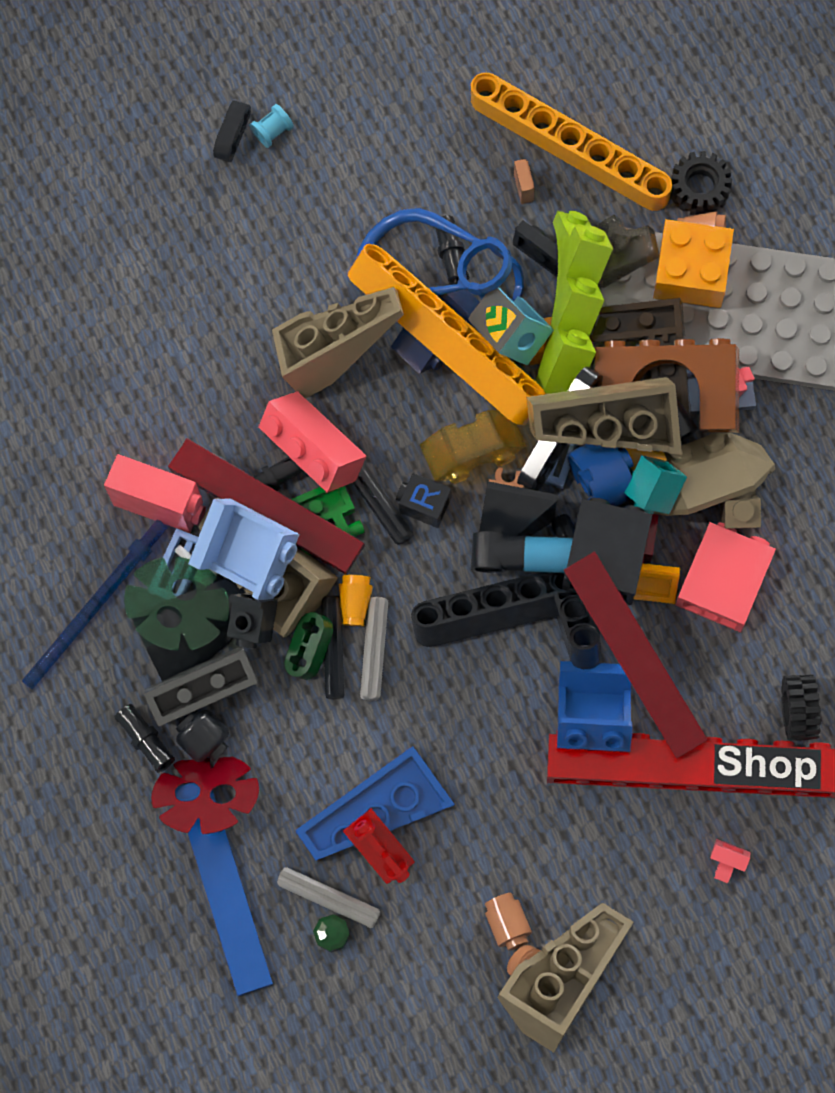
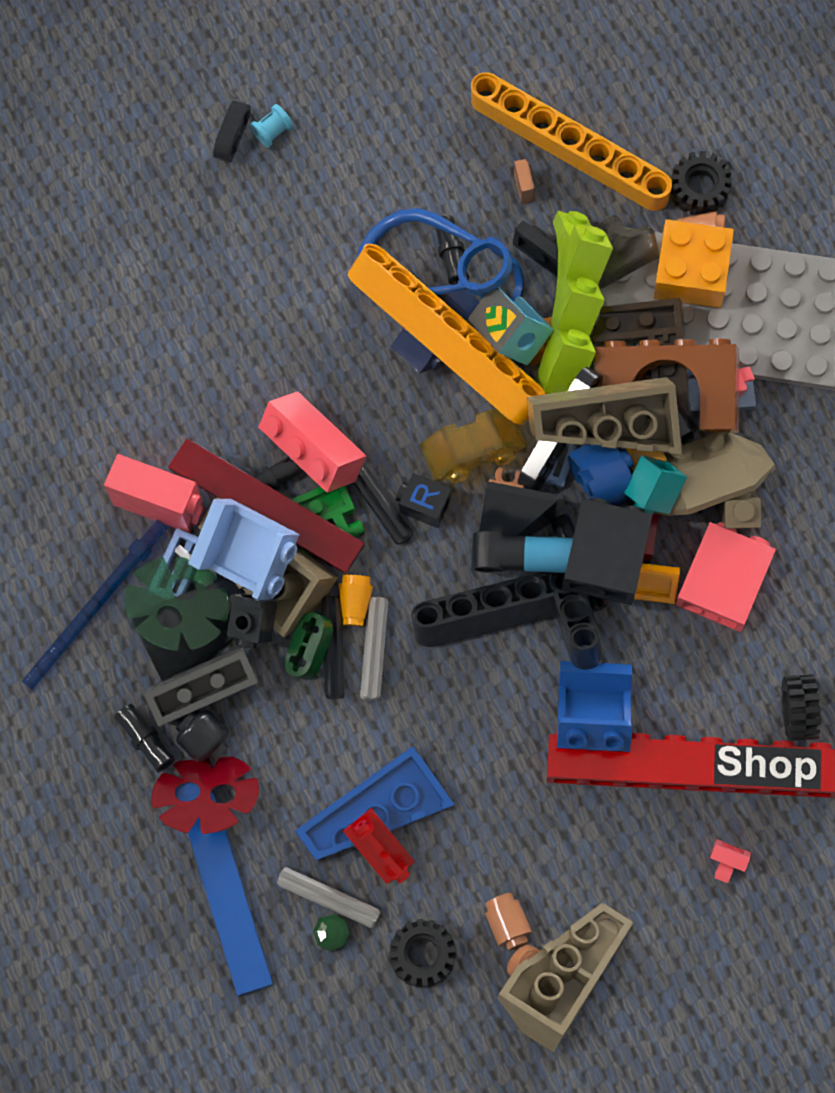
dark tan wedge [272,287,404,399] -> none
dark red tile [563,551,708,758] -> none
none -> black tyre [389,919,456,988]

